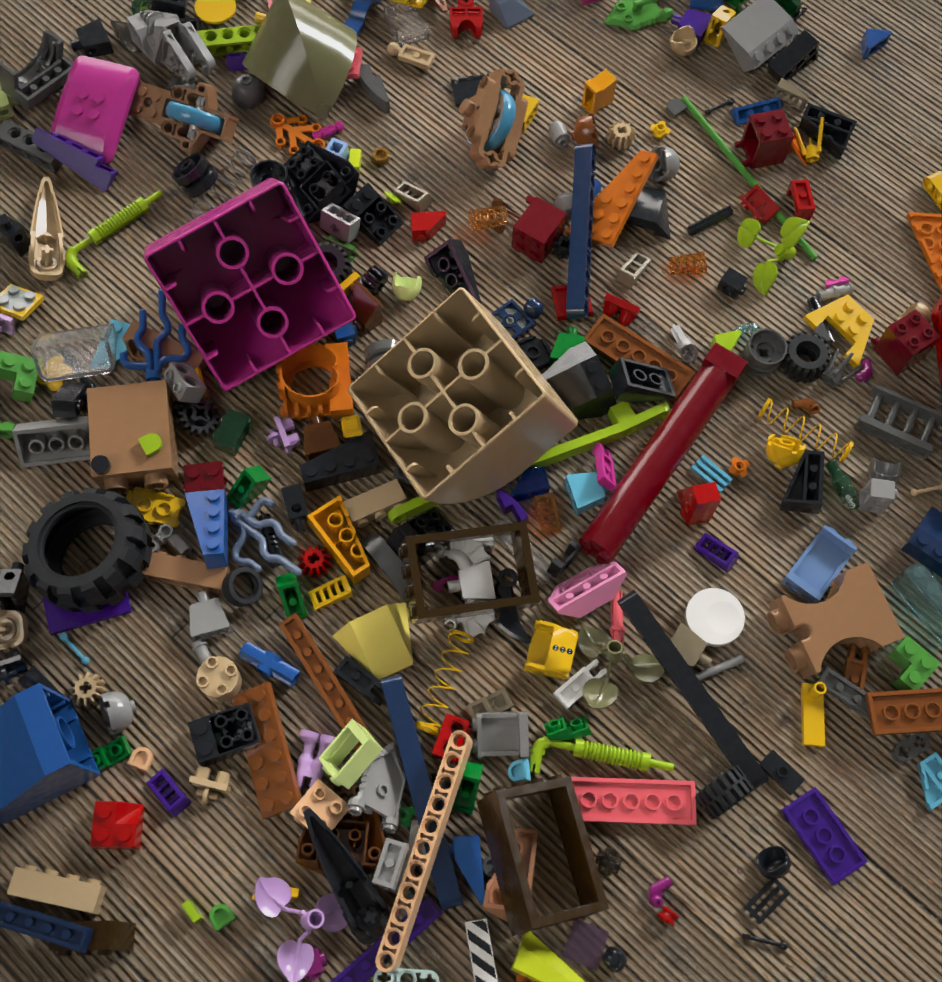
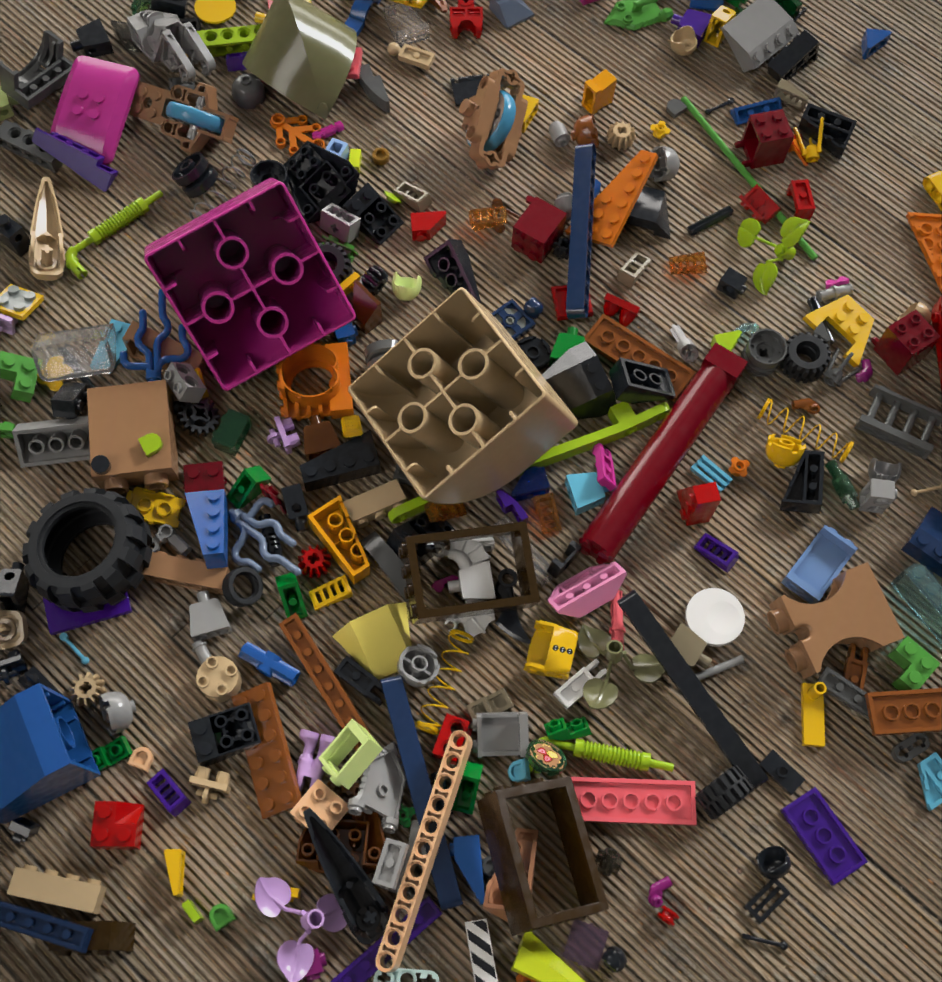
none -> black tile [8,817,41,844]
none -> yellow slope [164,849,186,897]
none -> dark red plate [259,483,287,514]
none -> light grey cylinder [397,644,440,687]
none -> clear orange slope [424,502,467,522]
none -> tile [525,739,567,777]

